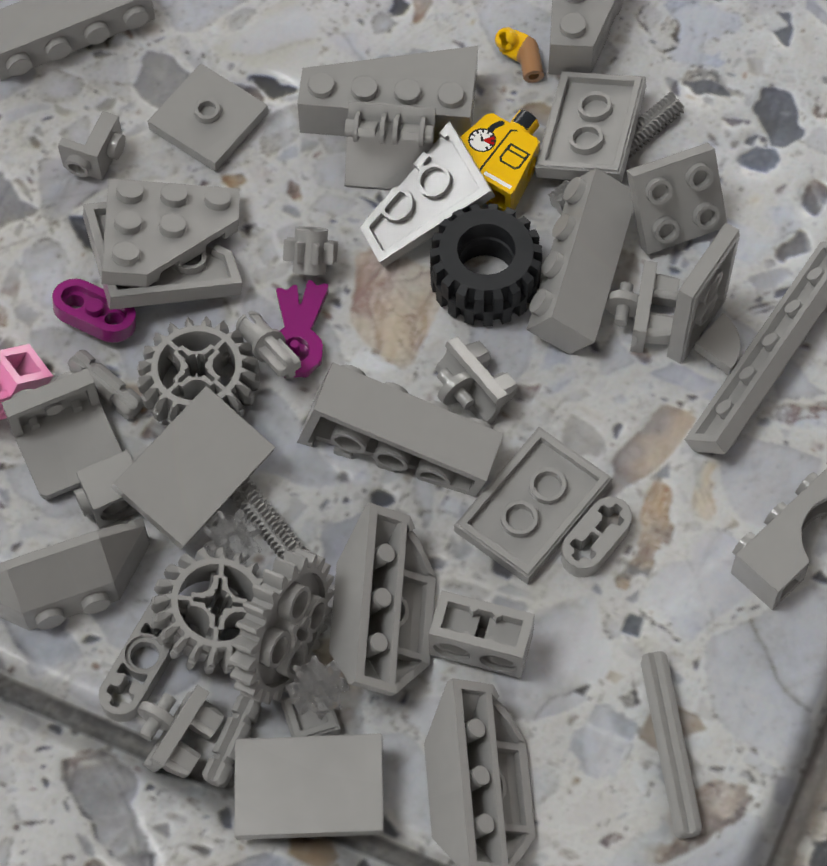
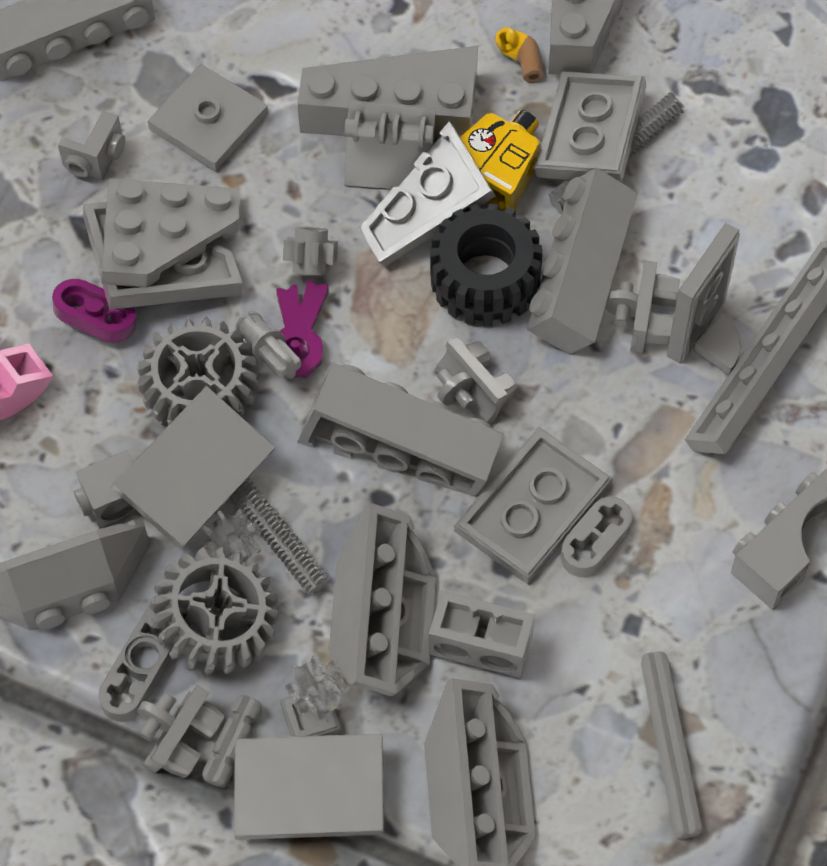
light grey bracket [1,368,122,499] -> none
light grey axle [68,350,144,419] -> none
light grey gear [229,548,335,704] -> none
light grey plate [626,143,727,255] -> none

